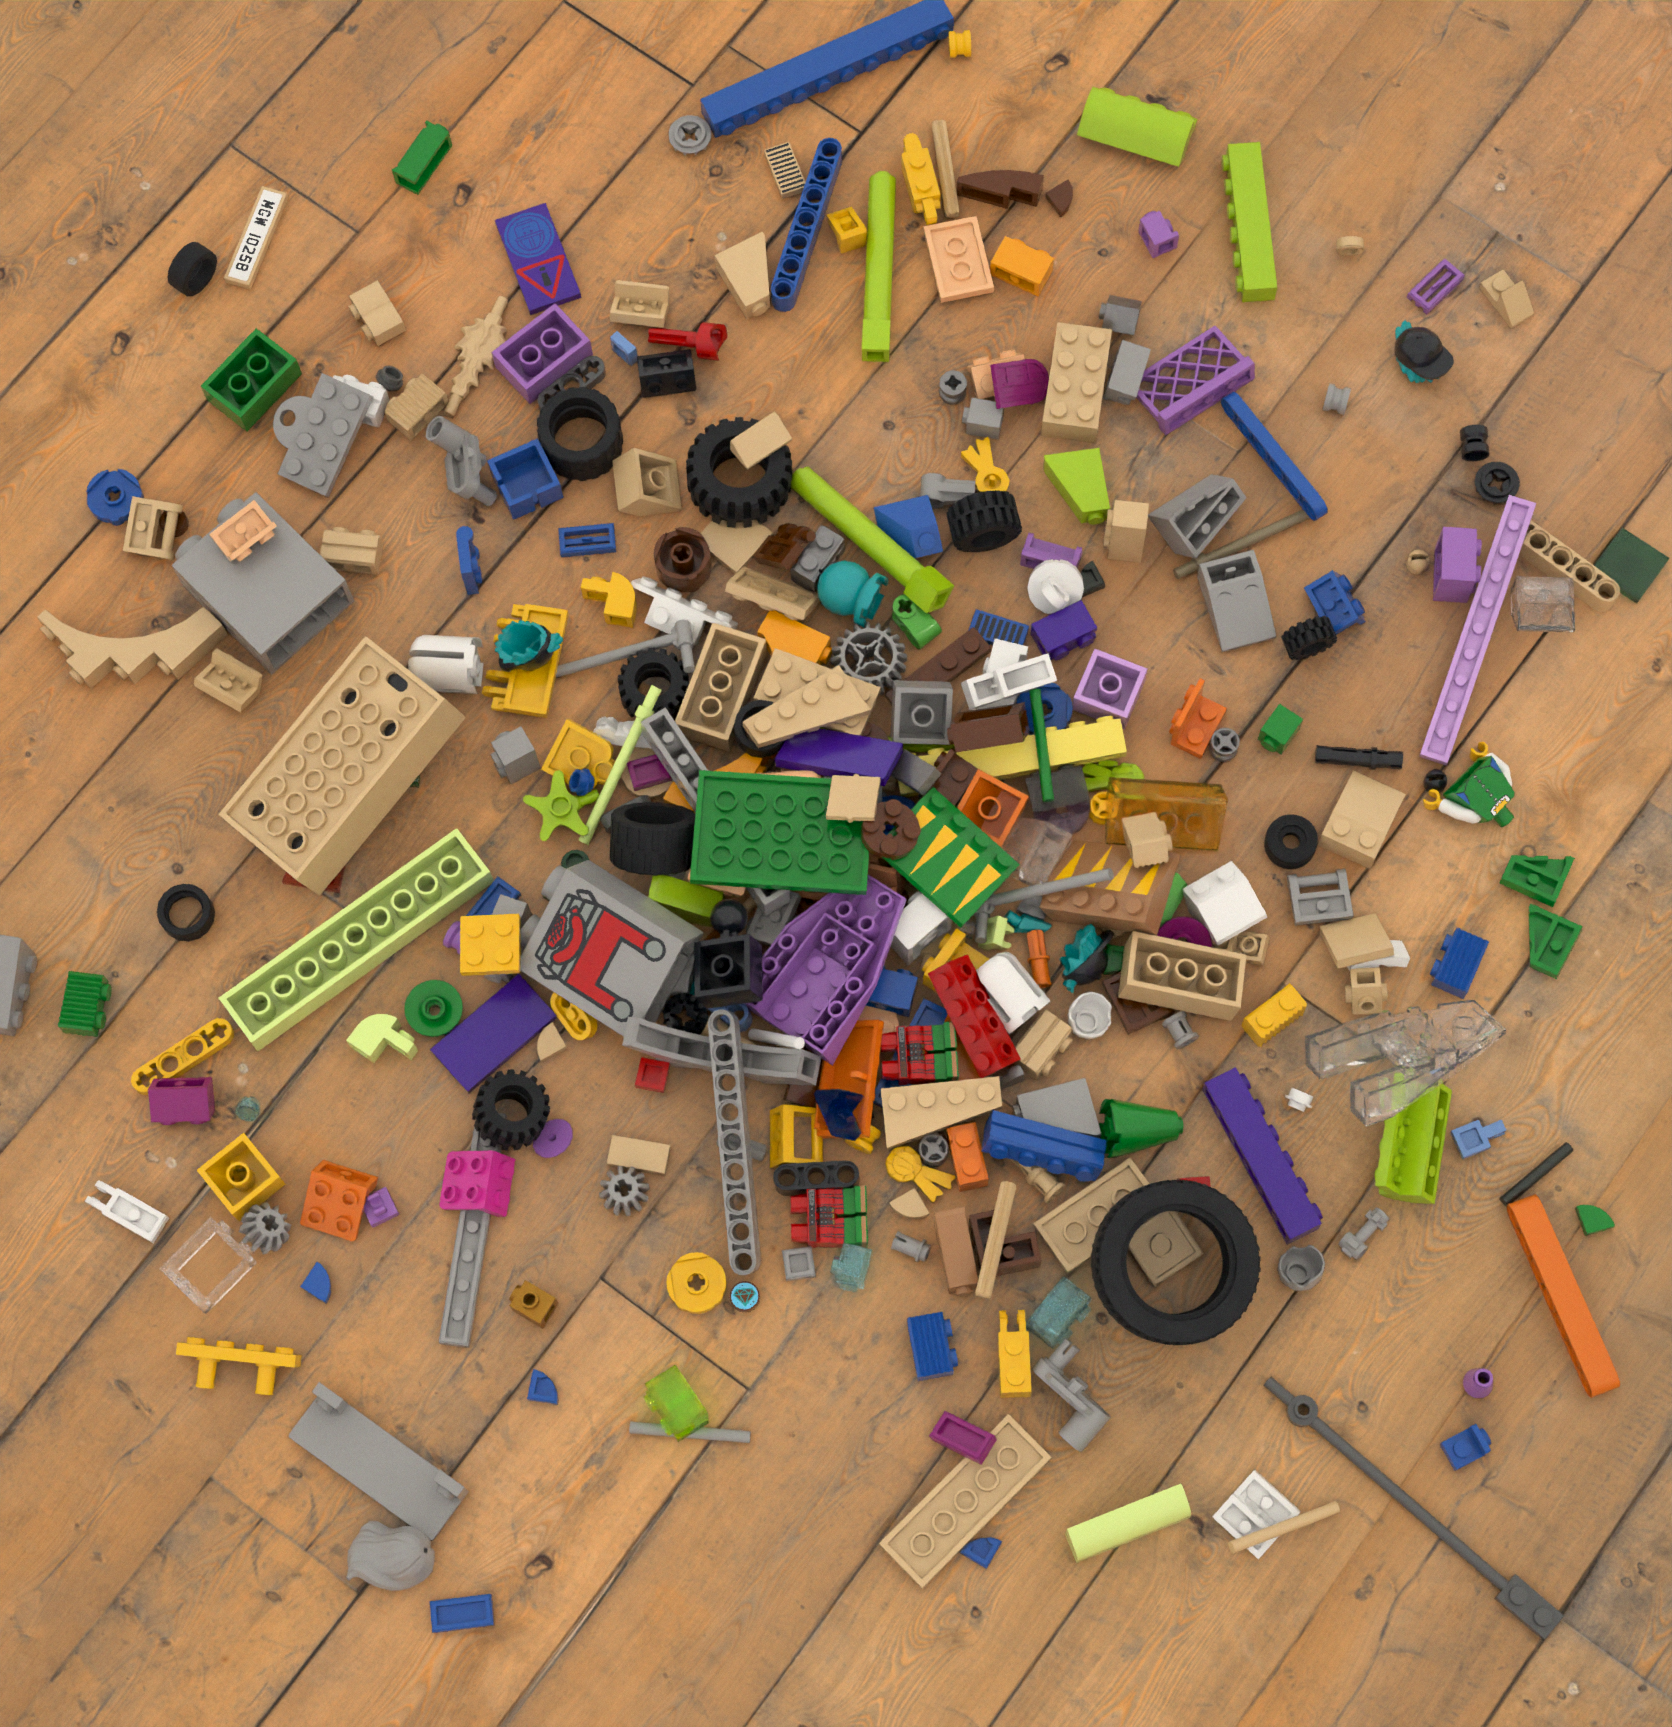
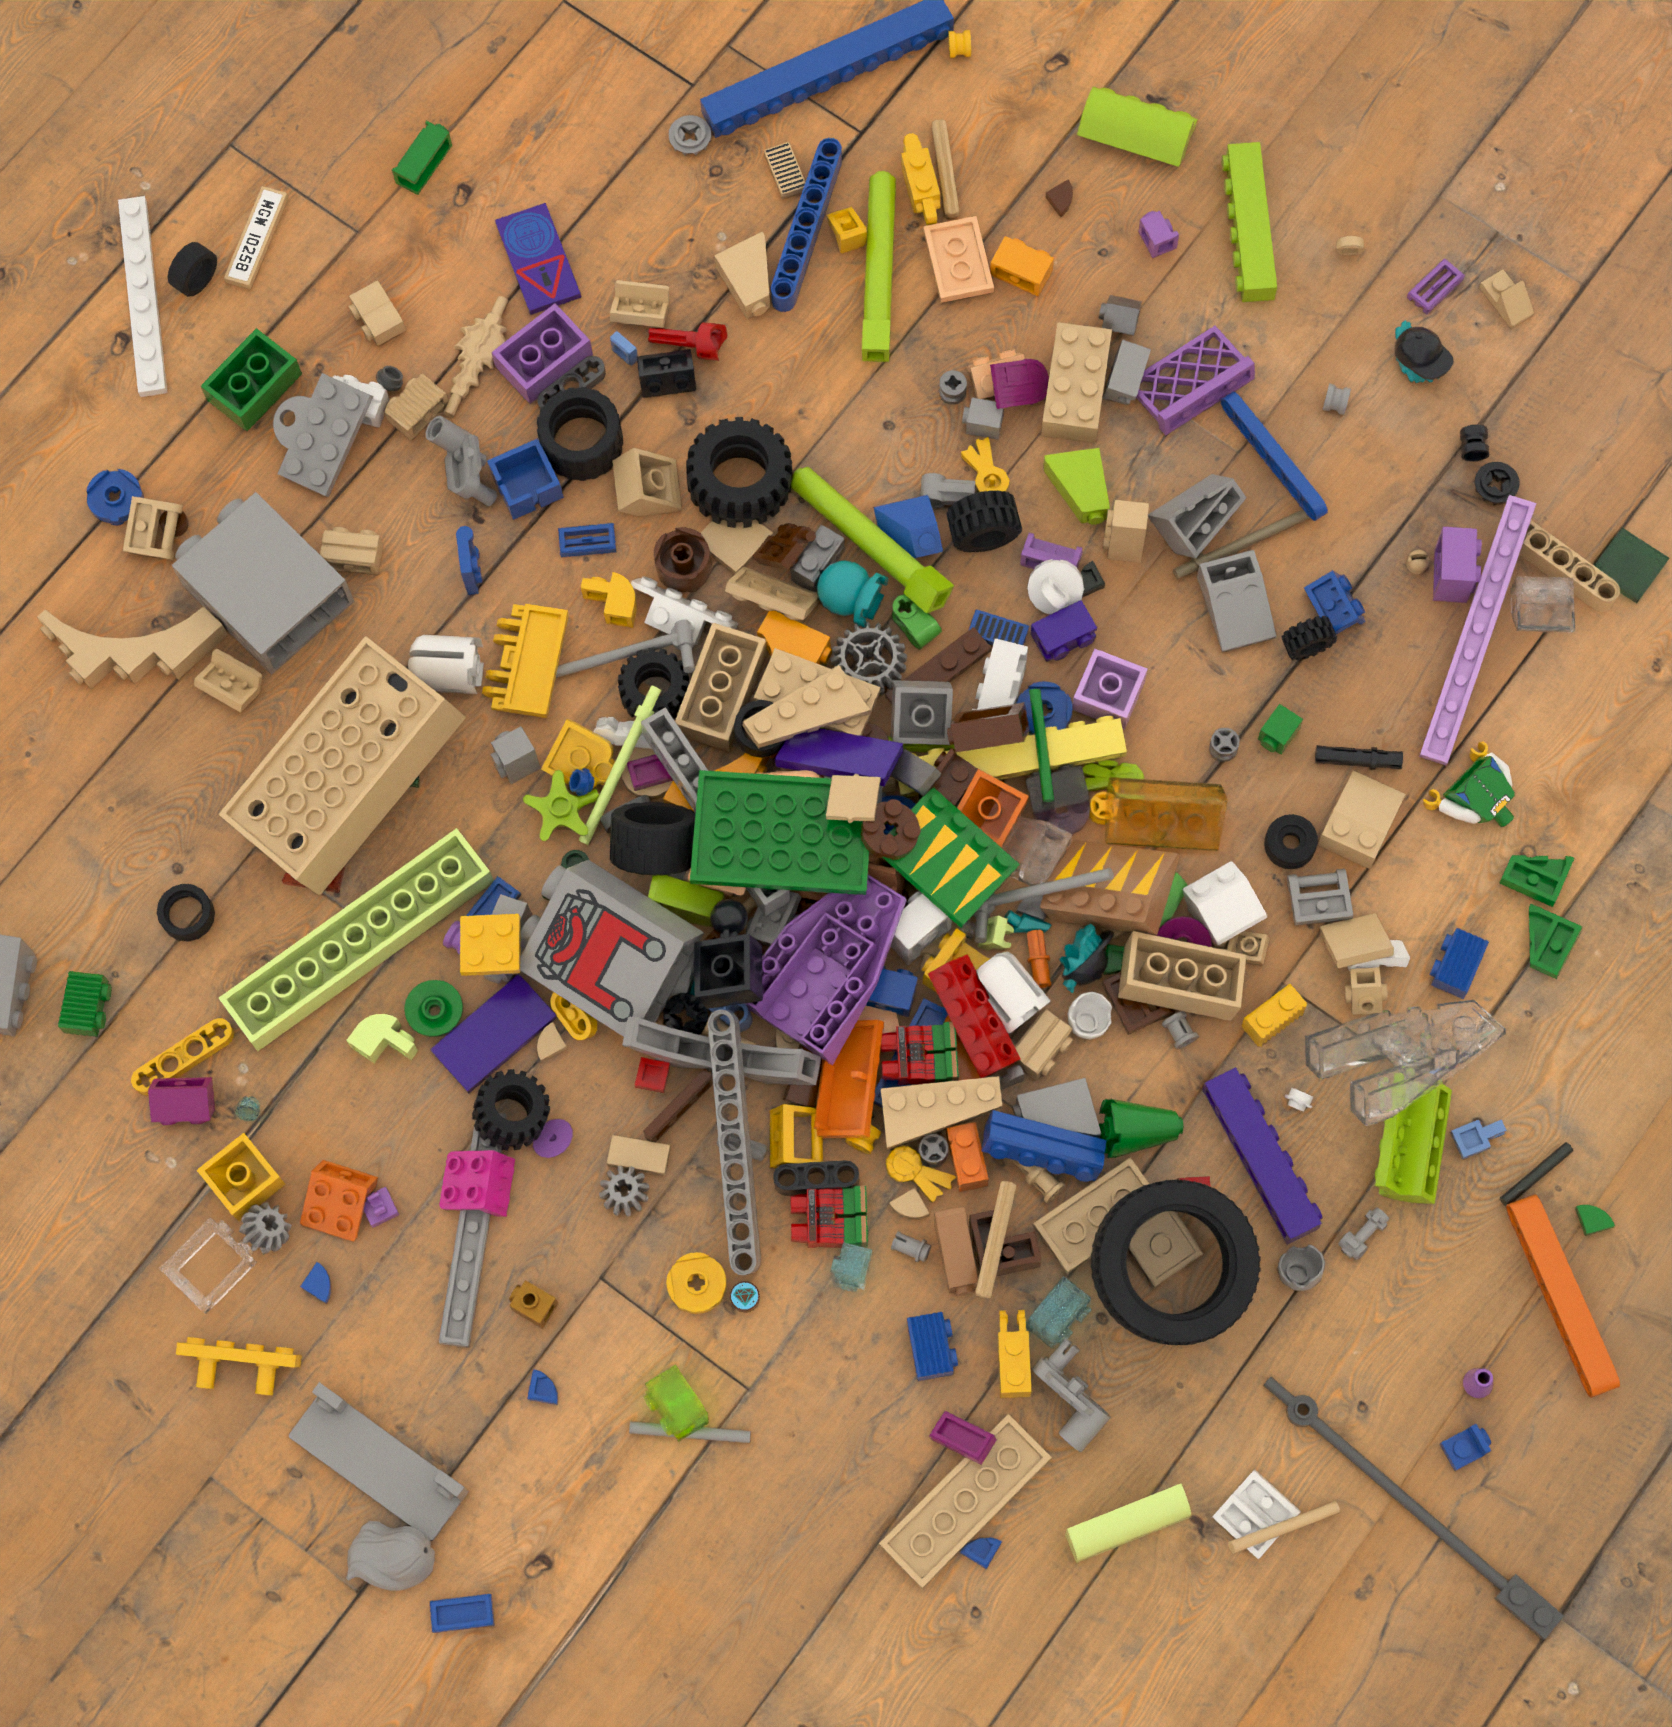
white hinge [85,1180,169,1244] -> none
light nougat bracket [209,500,277,562] -> none
teal hair [495,620,563,671] -> none
tan slope [730,412,792,470] -> none
white bar [748,1028,805,1049] -> none
light grey tile [782,1246,816,1282] -> none
clear blue slope [814,1089,864,1141] -> none
reddish brown slope [956,170,1044,209] -> none
white slope [961,654,1057,710] -> none
tan brick [1122,812,1173,868] -> none
orange bracket [1169,678,1227,759] -> none
black hinge [1423,769,1447,793] -> none
none -> white plate [118,196,167,397]
none -> reddish brown tile [643,1068,713,1142]

